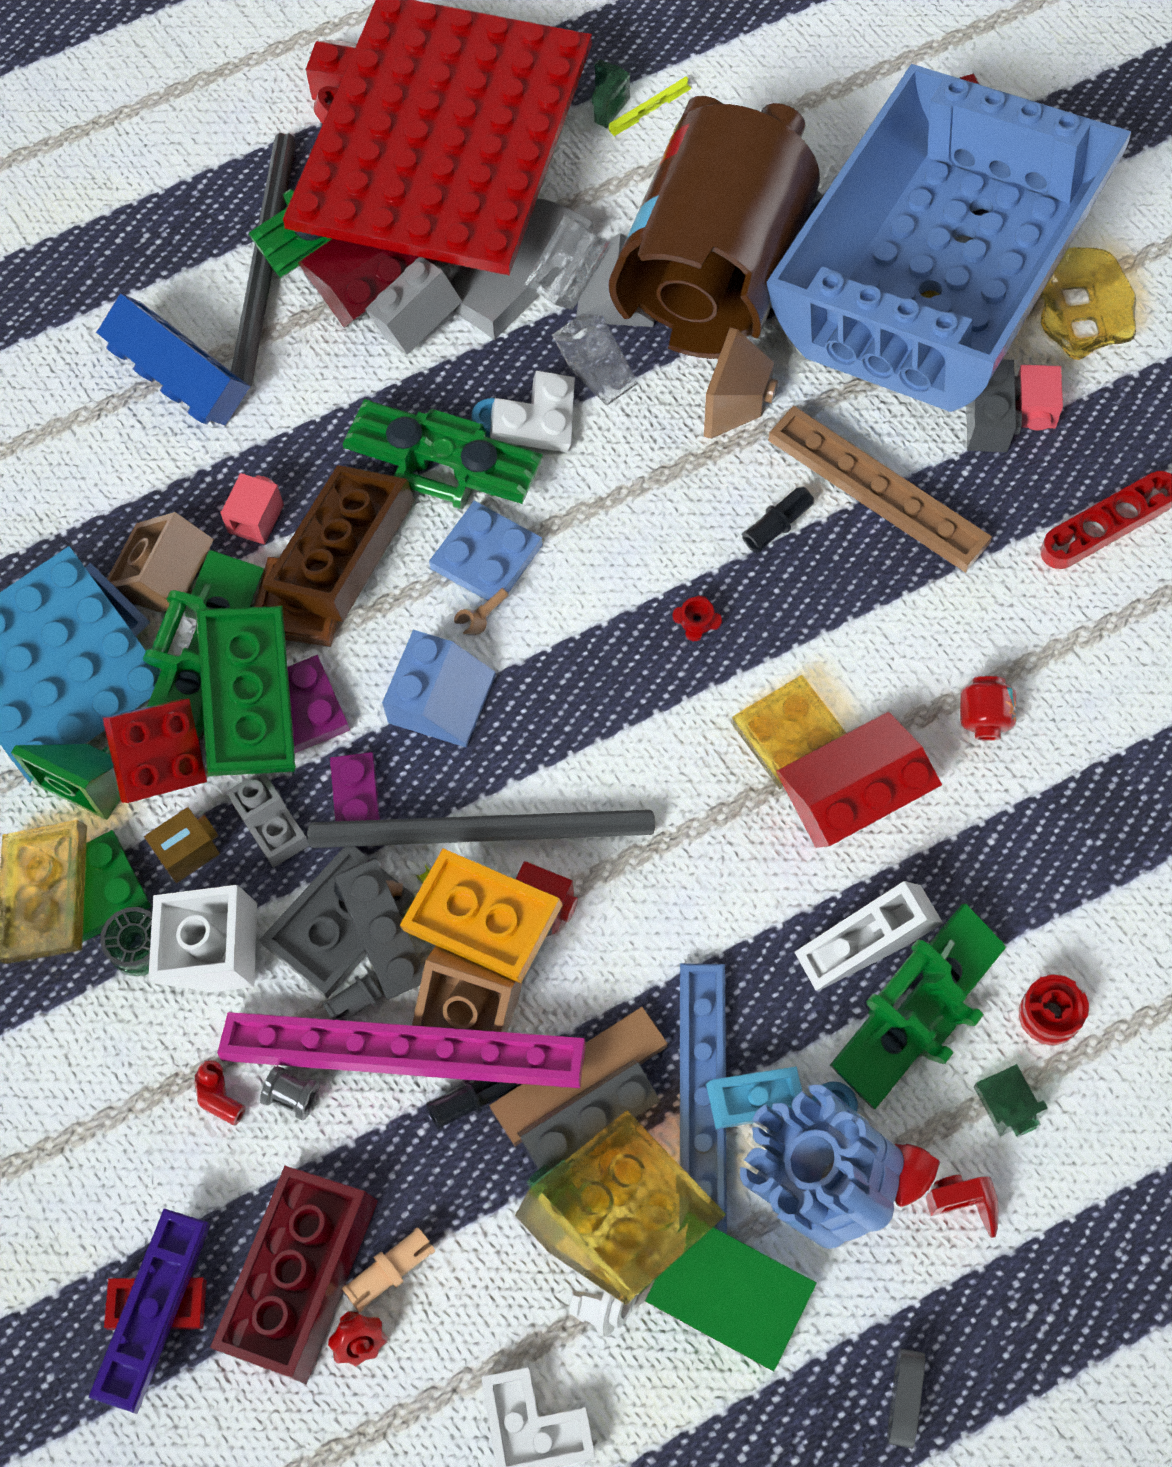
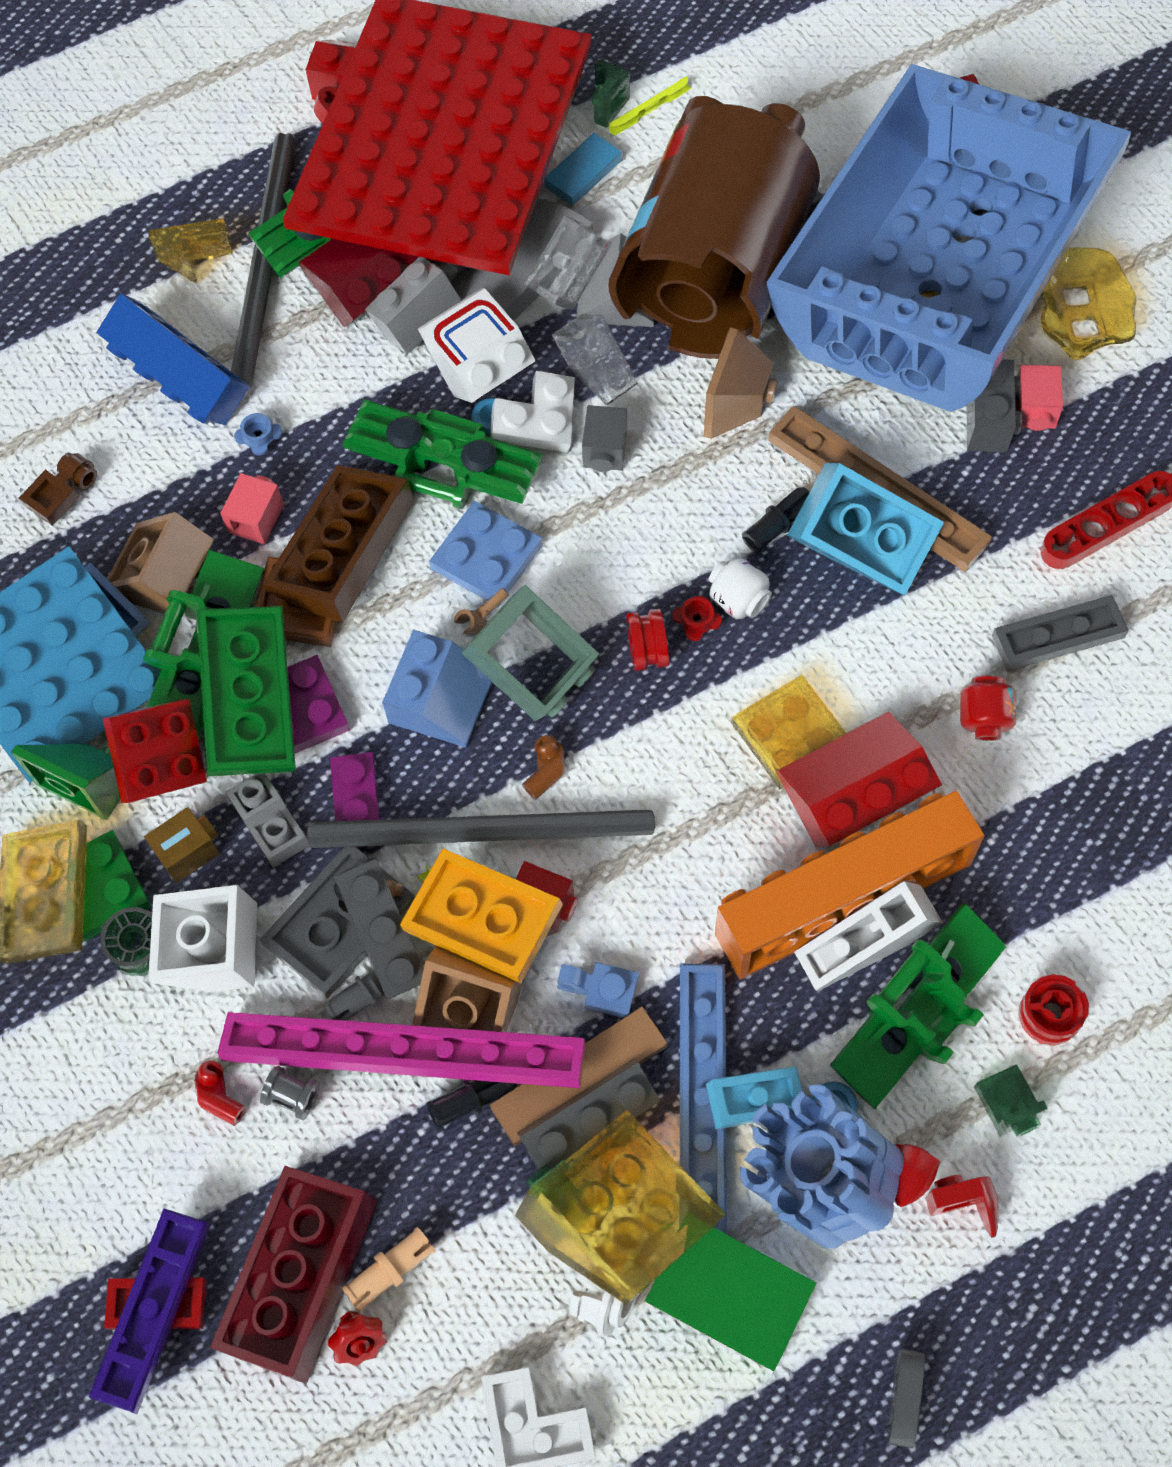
none -> reddish brown plate [18,453,97,526]
none -> clear yellow slope [148,218,233,283]
none -> medium blue plate [234,413,282,455]
none -> white slope [418,288,535,403]
none -> sand green window [461,584,599,721]
none -> dark orange arm [522,735,565,800]
none -> dark azure tile [544,133,622,206]
none -> medium blue plate [557,962,639,1018]
none -> dark grey brick [582,405,628,472]
none -> red wheel [626,609,669,671]
none -> white head [709,558,772,619]
none -> orange brick [714,790,985,980]
none -> medium azure slope [787,463,944,596]
none -> dark grey plate [992,595,1129,672]

